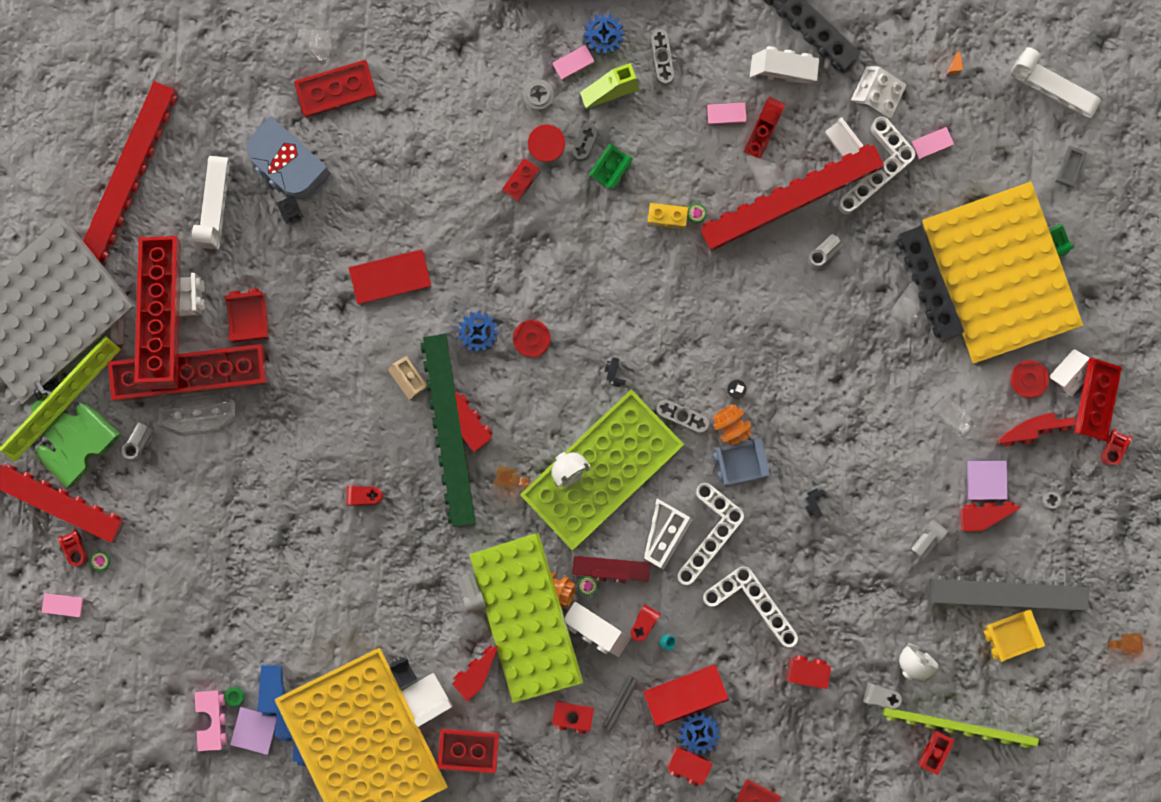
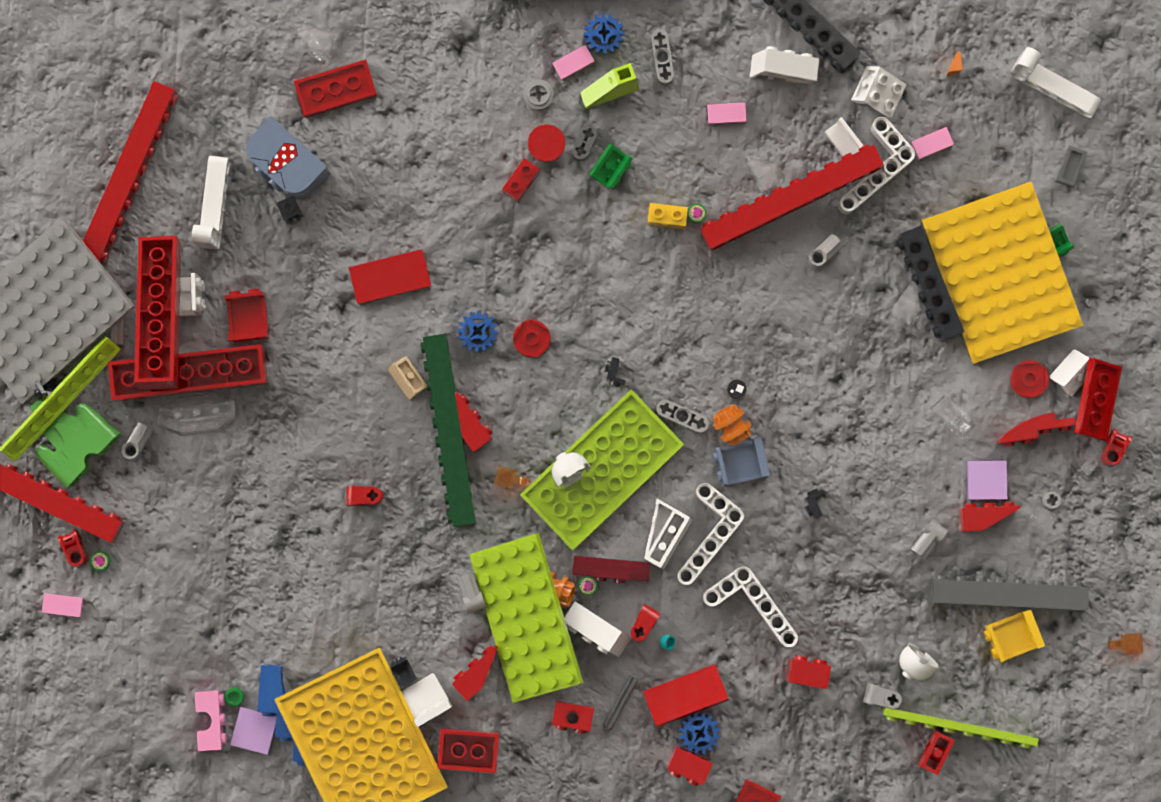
red slope [743,96,786,160] -> none

